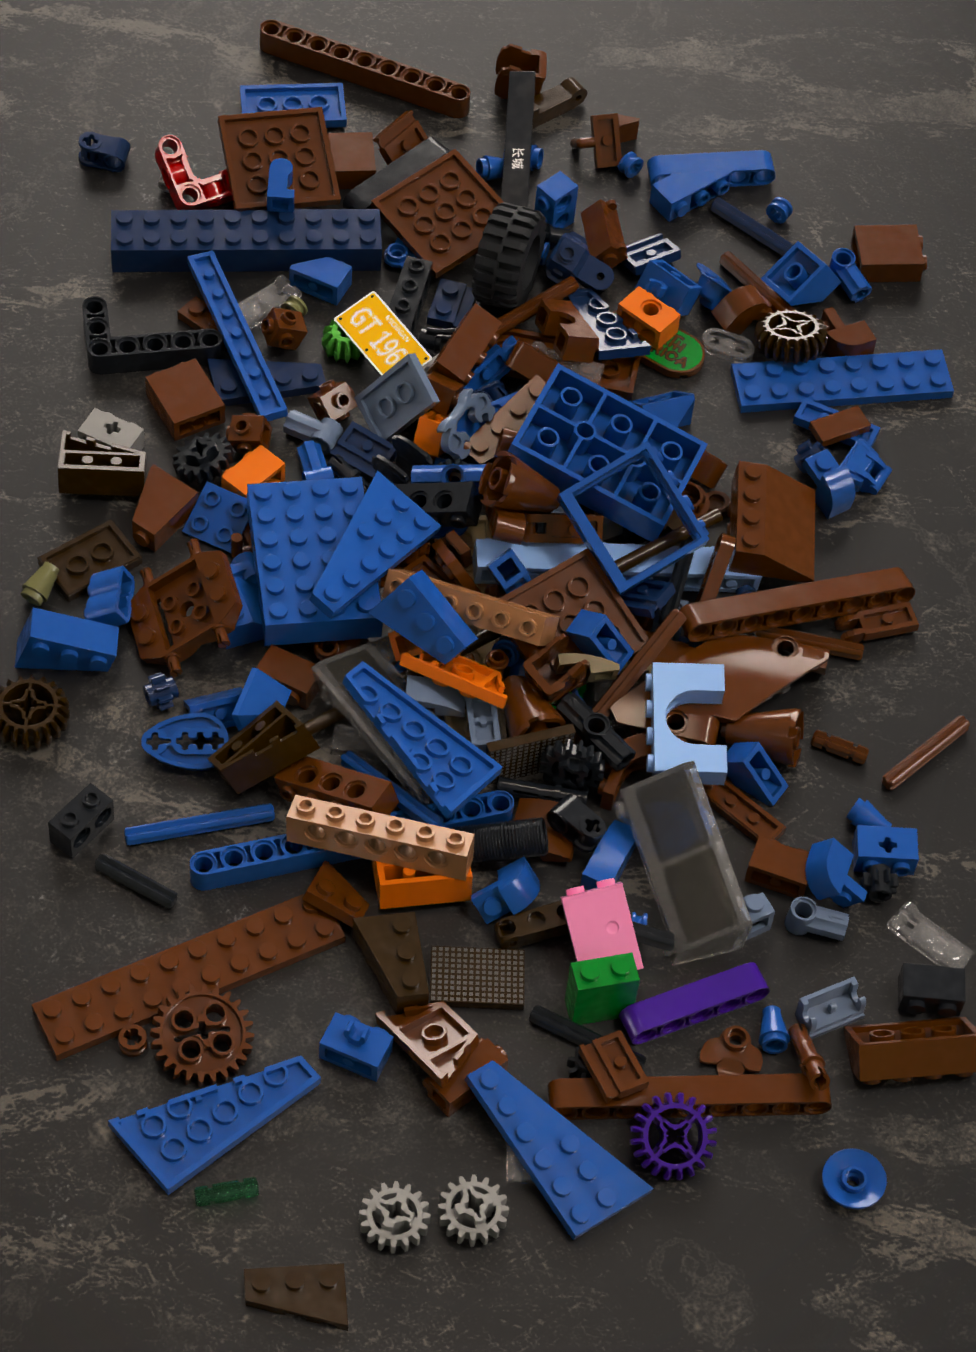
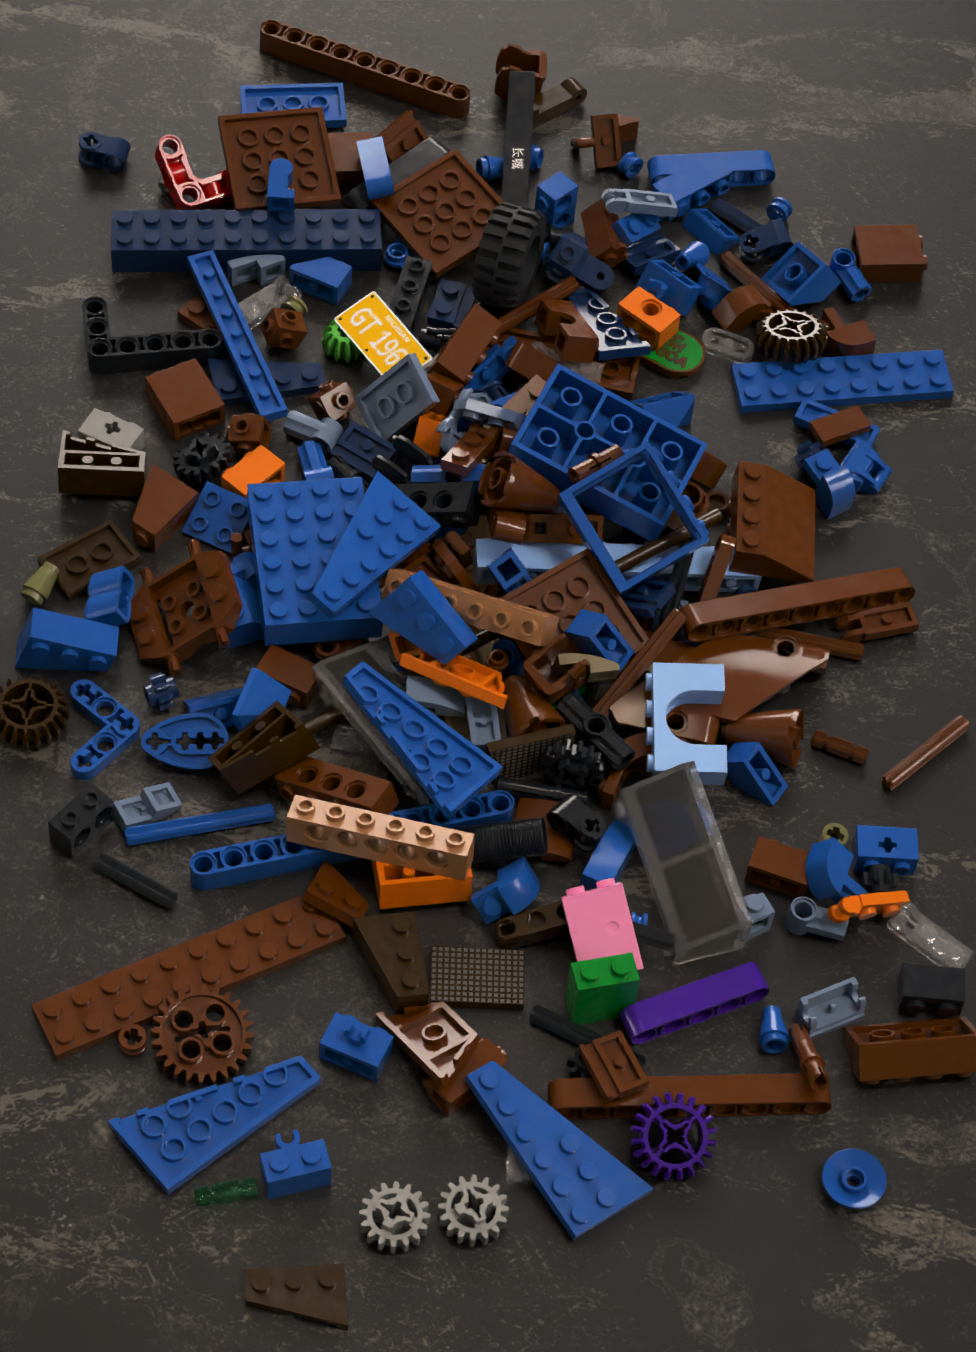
blue axle [340,751,444,827] -> none
reddish brown tile [682,779,786,843] -> none
reddish brown plate [699,1025,763,1075] -> none
blue cone [846,798,892,827] -> none
none -> blue beam [70,679,140,780]
none -> sand blue slope [113,782,182,833]
none -> sand blue slope [227,254,286,287]
none -> blue brick [260,1129,332,1200]
none -> beam [356,136,395,200]
none -> reddish brown plate [441,421,501,477]
none -> sand blue hinge [453,398,527,431]
none -> reddish brown pin [568,444,624,484]
none -> sand blue hinge [601,188,678,217]
none -> blue plate [611,213,664,247]
none -> blue cone [675,241,710,270]
none -> blue slope [682,208,740,255]
none -> dark blue piece [739,219,793,263]
none -> olive bush [820,823,849,847]
none -> orange hinge [827,890,910,923]

